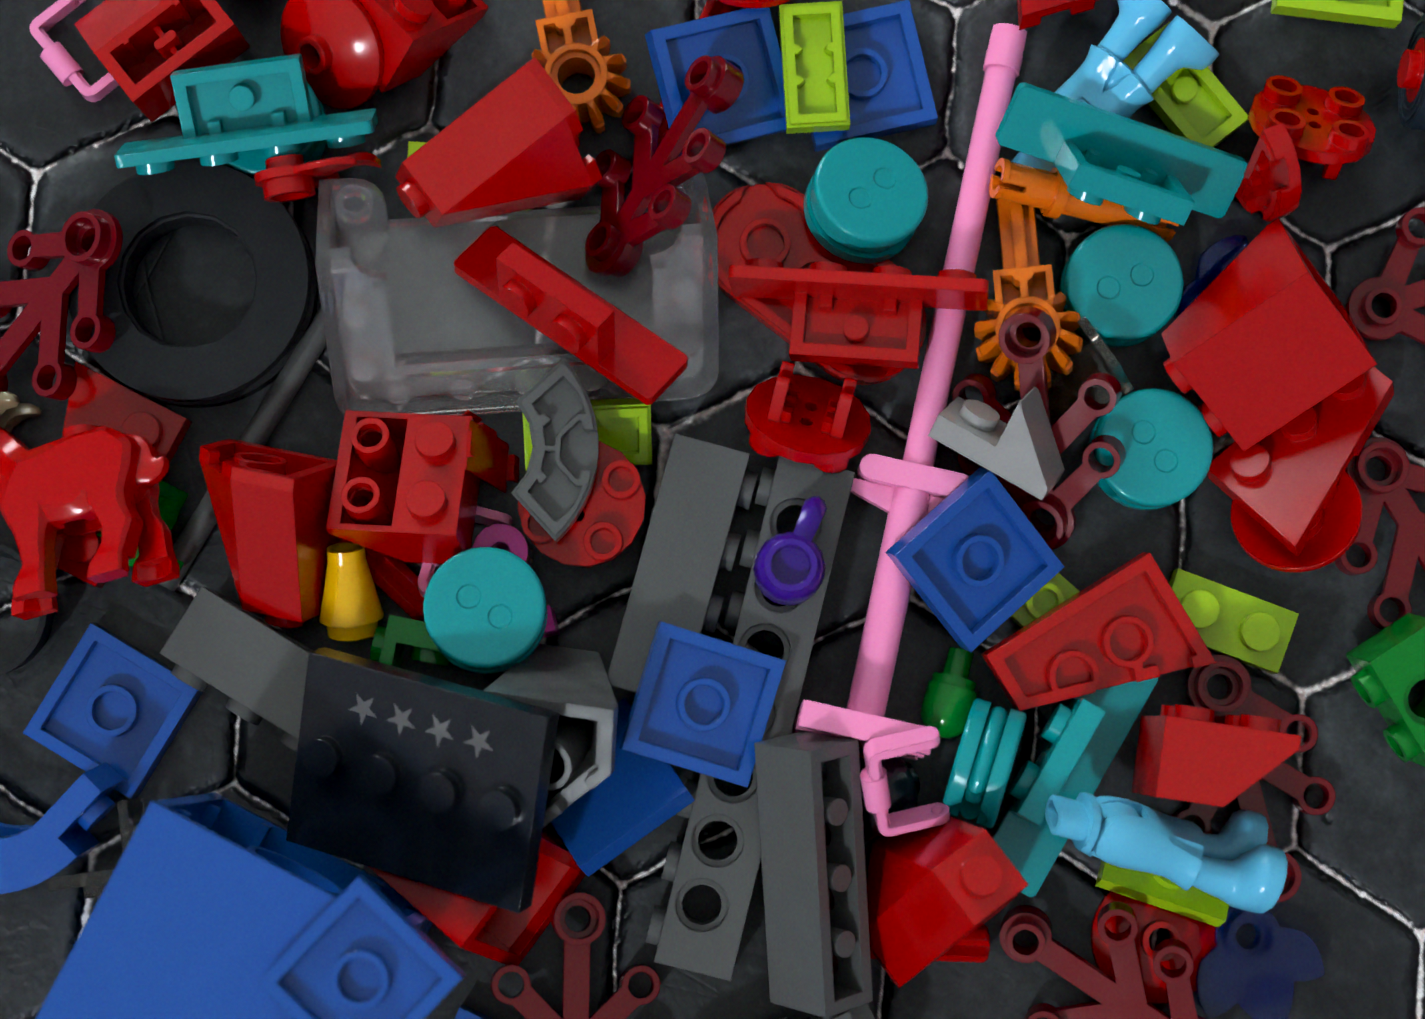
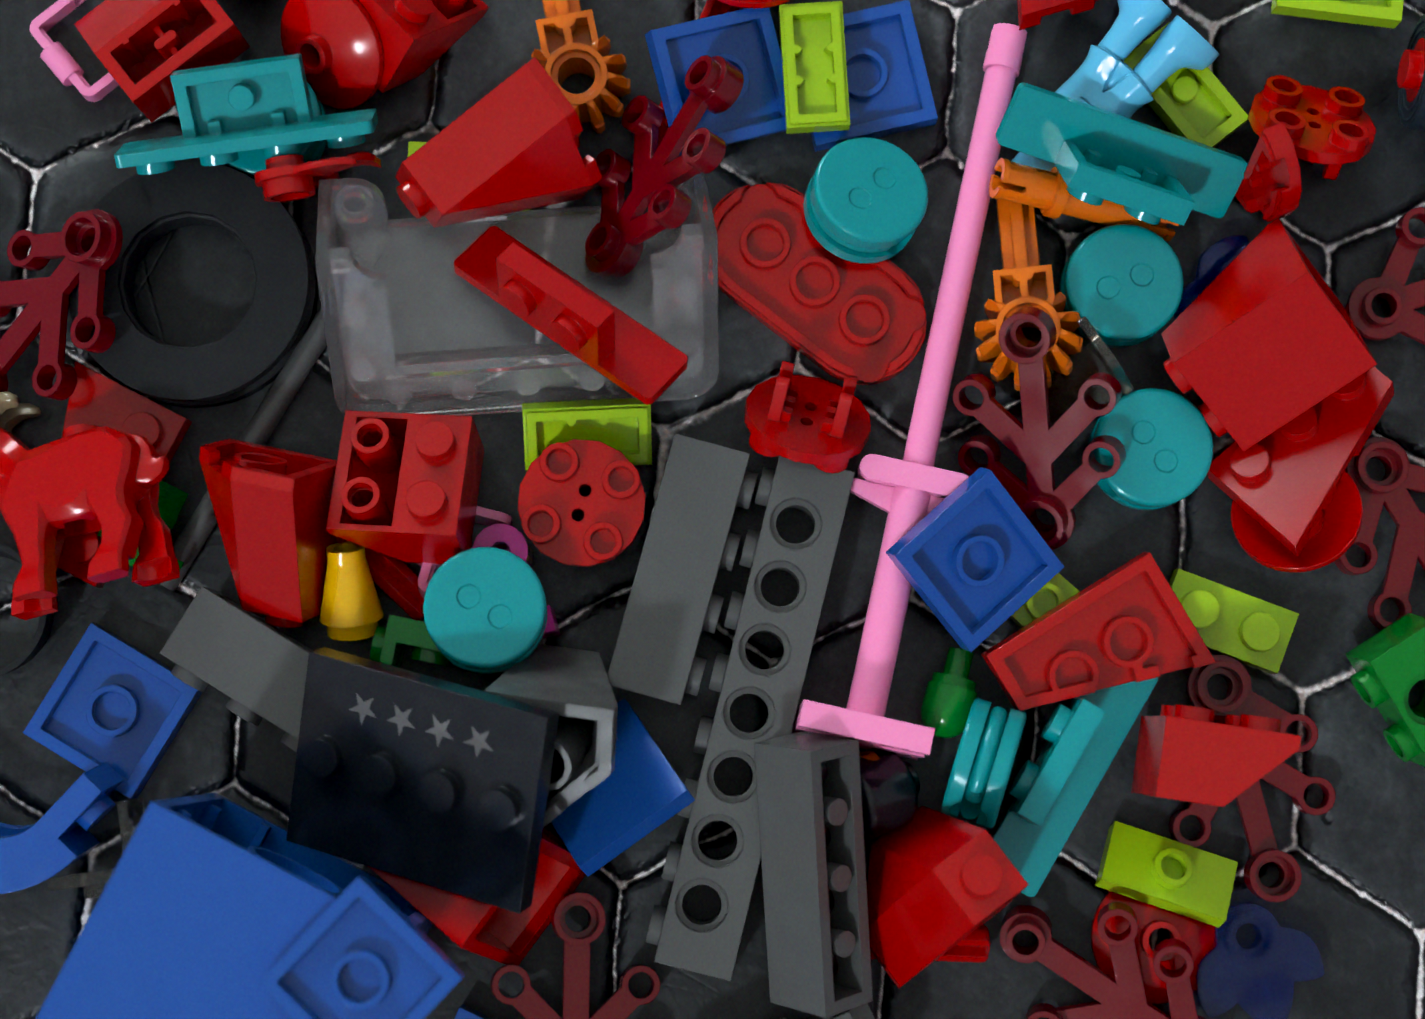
red piece [462,409,520,493] -> none
dark grey tile [511,358,599,543] -> none
blue tile [619,621,786,788] -> none
red bracket [728,258,989,369] -> none
dark purple piece [753,496,827,606] -> none
bright pink piece [860,726,950,837] -> none
light grey slope [928,386,1065,500] -> none
medium azure piece [1045,792,1287,914] -> none

